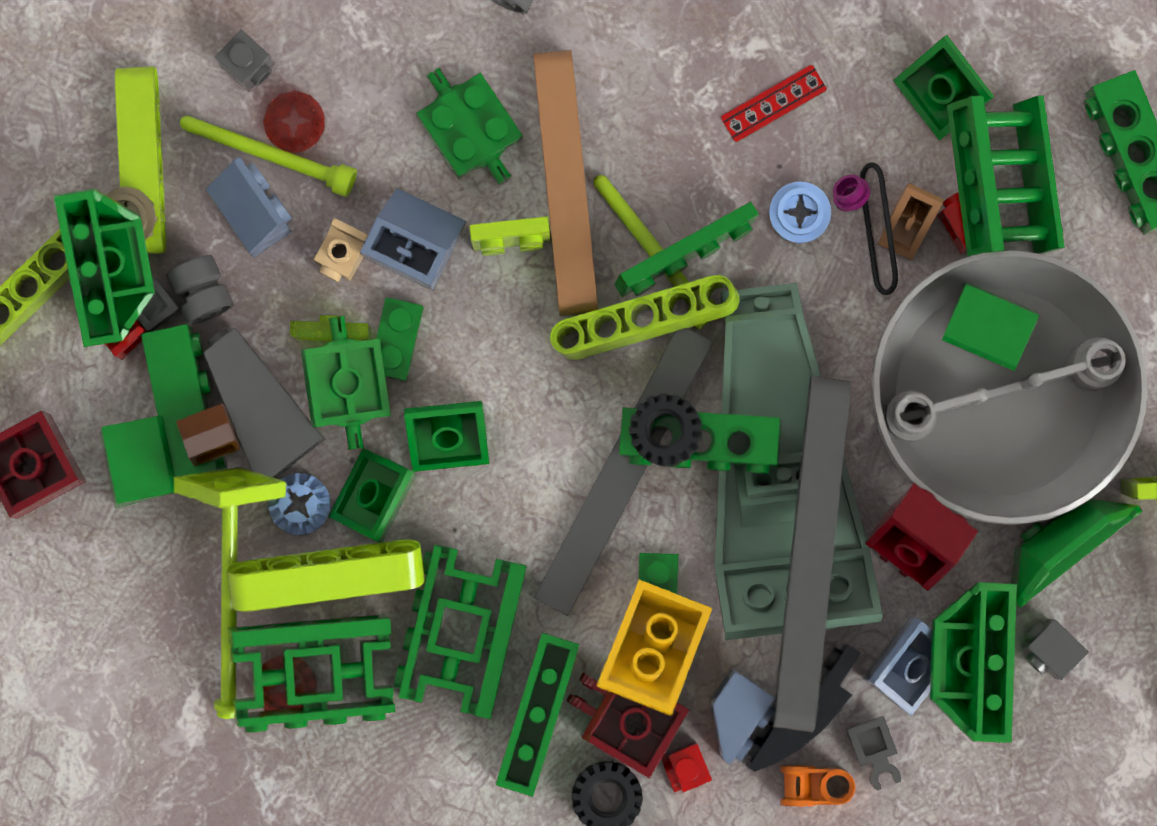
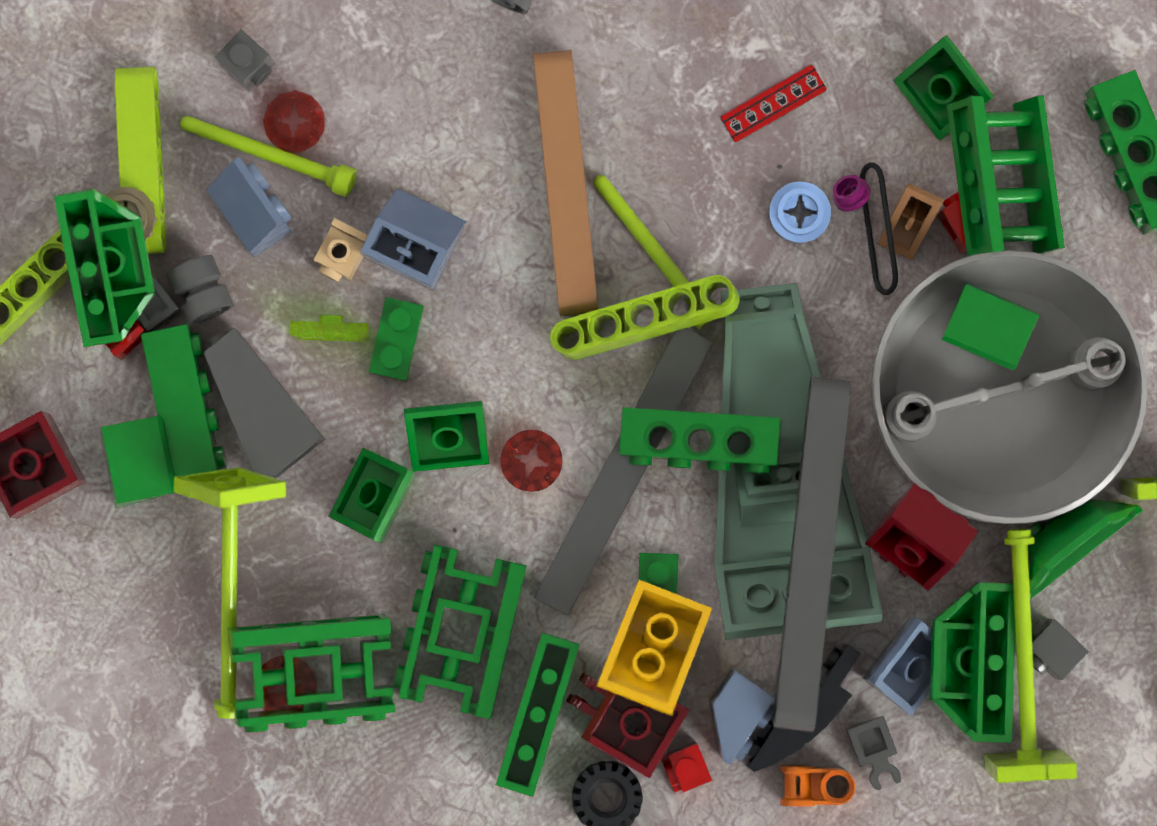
reddish brown piece [176,404,241,467] -> none
lime beam [227,539,425,611] -> none
light blue gear [268,473,331,535] -> none
green plate [300,316,391,450] -> none
green plate [416,68,523,185] -> none
lime plate [469,216,550,256] -> none
green plate [614,201,759,298] -> none
black tyre [629,393,703,467] -> none
none -> clear red gear [500,430,562,492]
none -> lime tile [984,529,1077,783]

